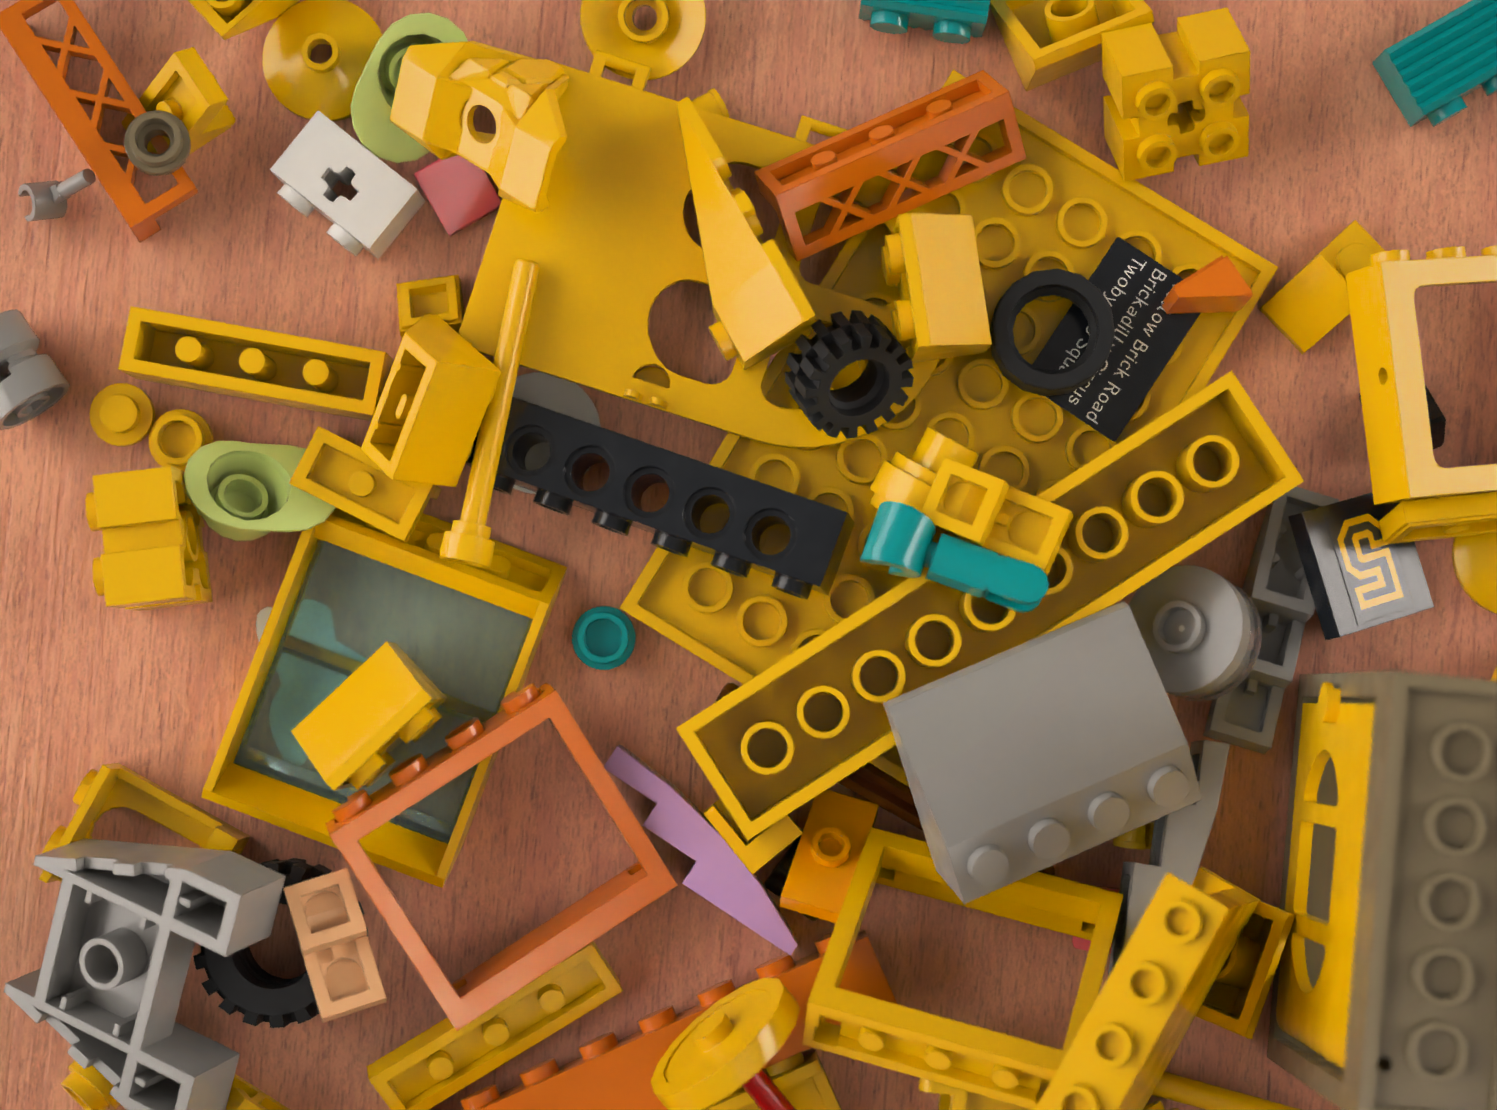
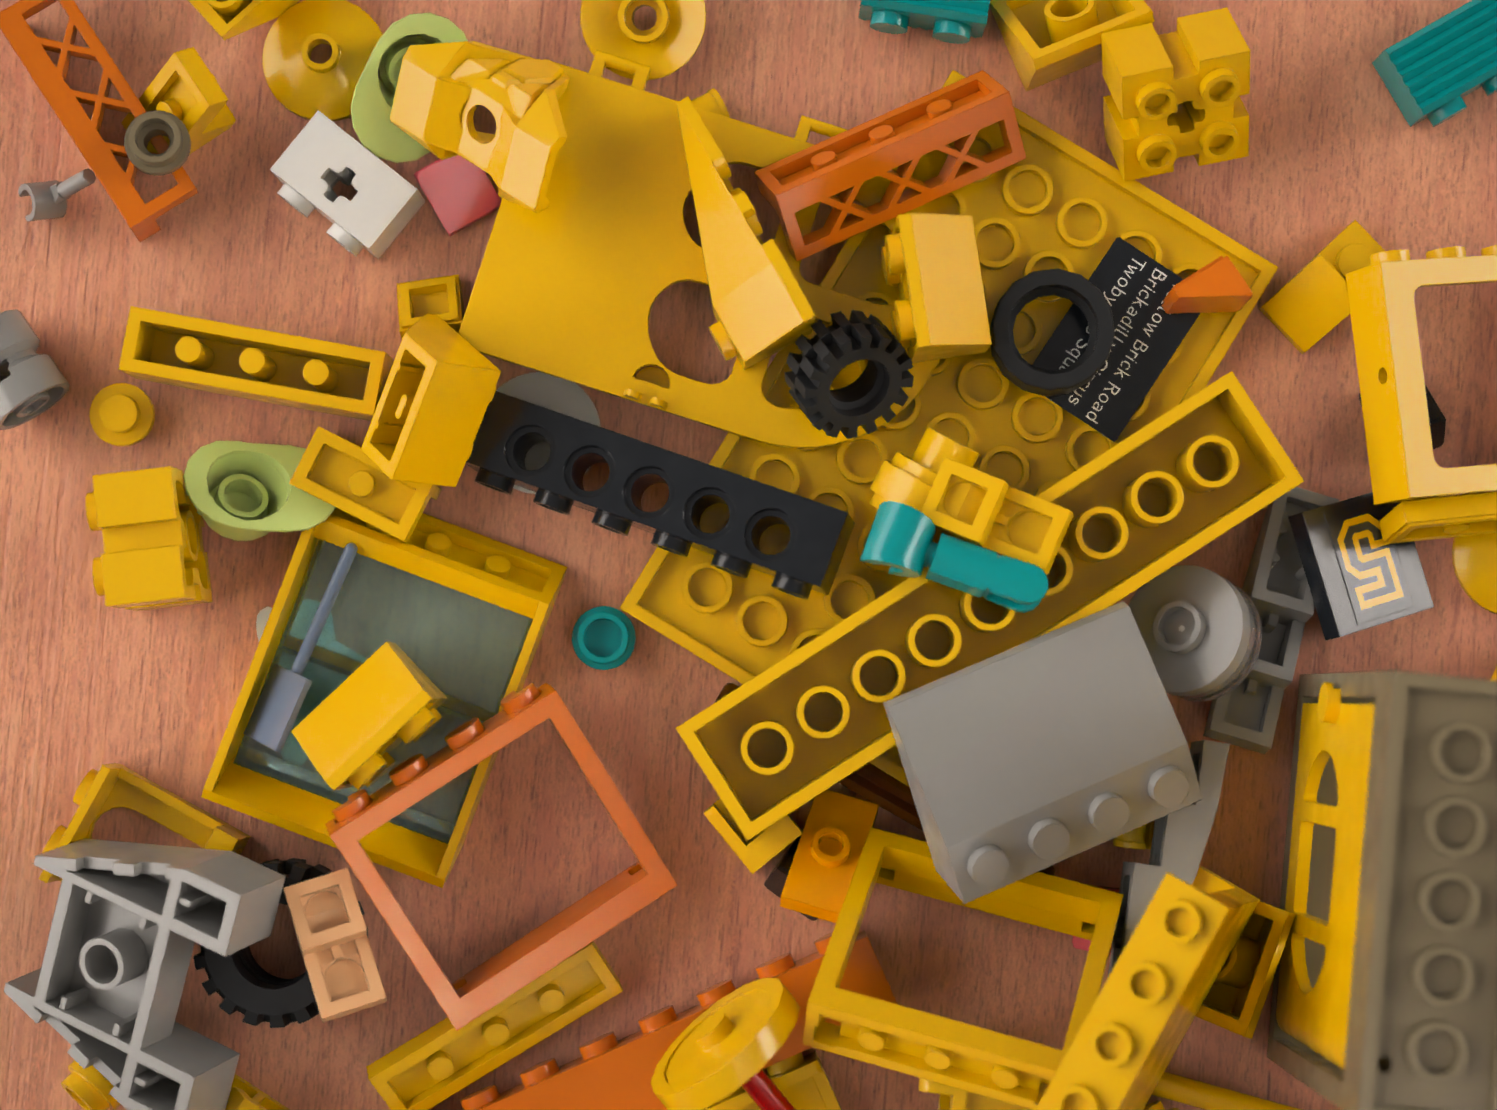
yellow plate [148,409,214,473] -> none
yellow piece [439,259,540,568] -> none
lavender slope [604,745,798,956] -> none
none -> sand blue piece [243,543,357,753]

